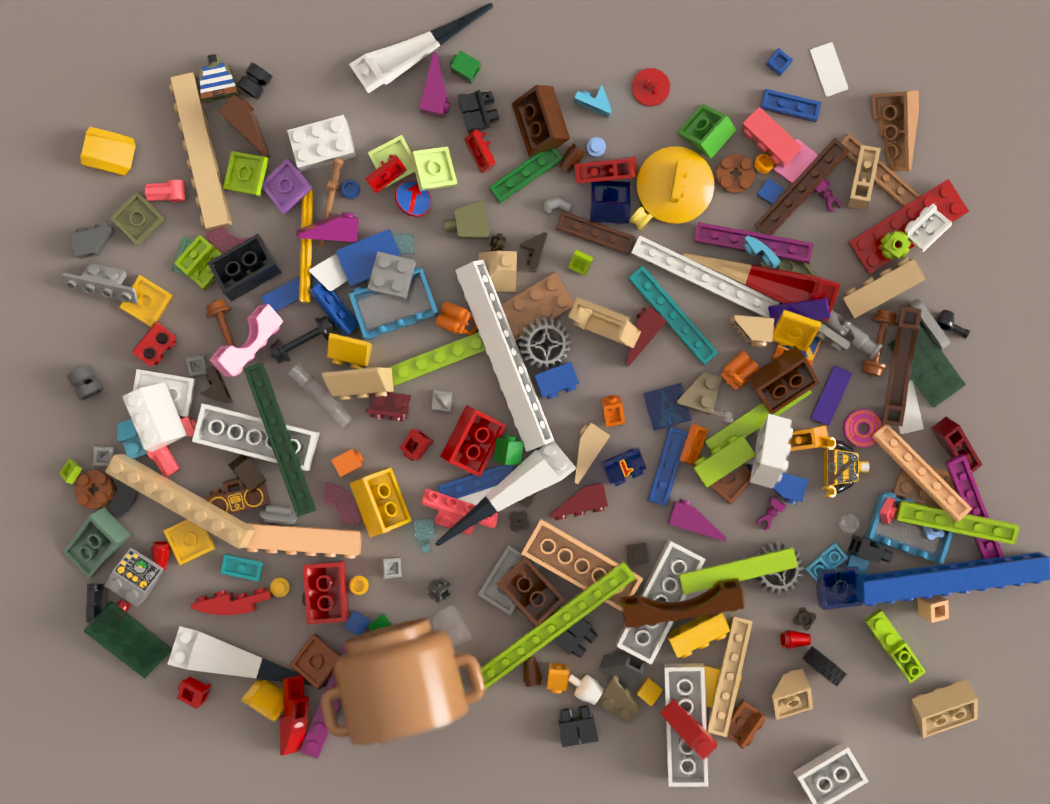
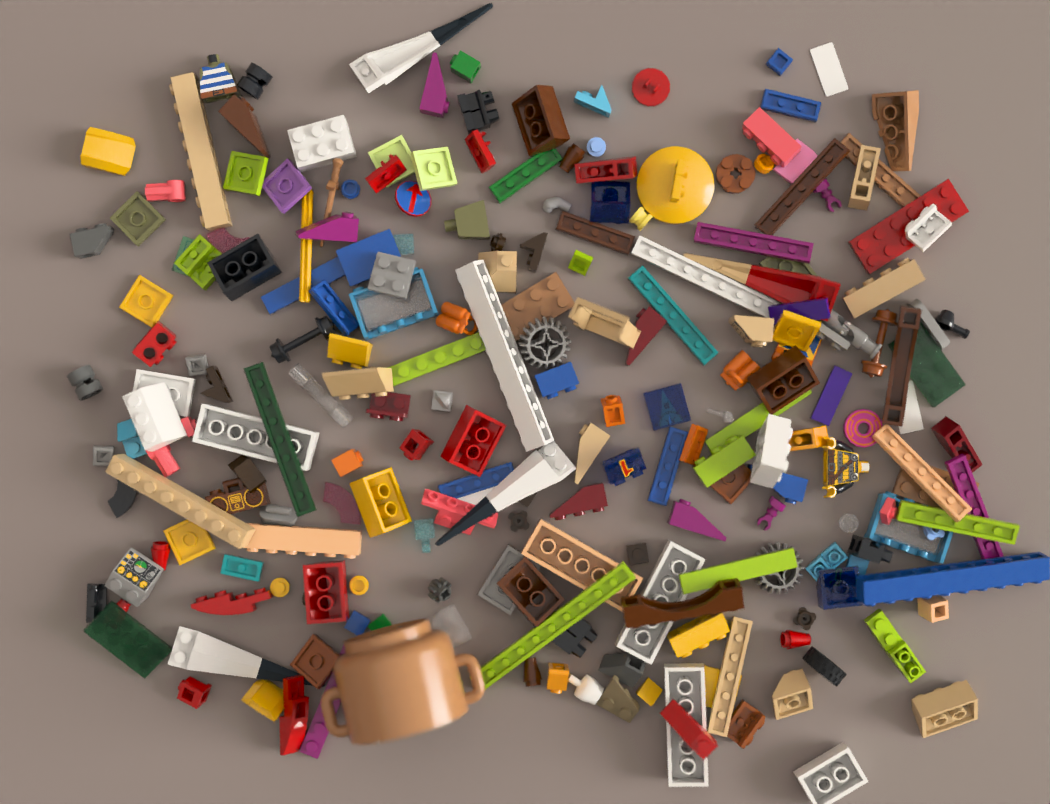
lime plate [59,458,83,485] -> none
light grey bracket [61,263,138,304] -> none
sand green slope [63,508,131,579] -> none
dark orange plate [75,470,115,509] -> none
dark orange piece [206,299,236,348] -> none
arch [209,304,283,377] -> none
white sticker [308,253,347,291] -> none
light grey tile [380,557,402,579] -> none
green brick [494,435,524,465] -> none
black hips [559,705,599,747] -> none
dark tan wing [675,372,722,415] -> none
bright green slope [677,104,736,159] -> none
medium azure slope [743,236,780,269] -> none
blue tile [757,178,784,205] -> none
lime brick [878,231,911,260] -> none

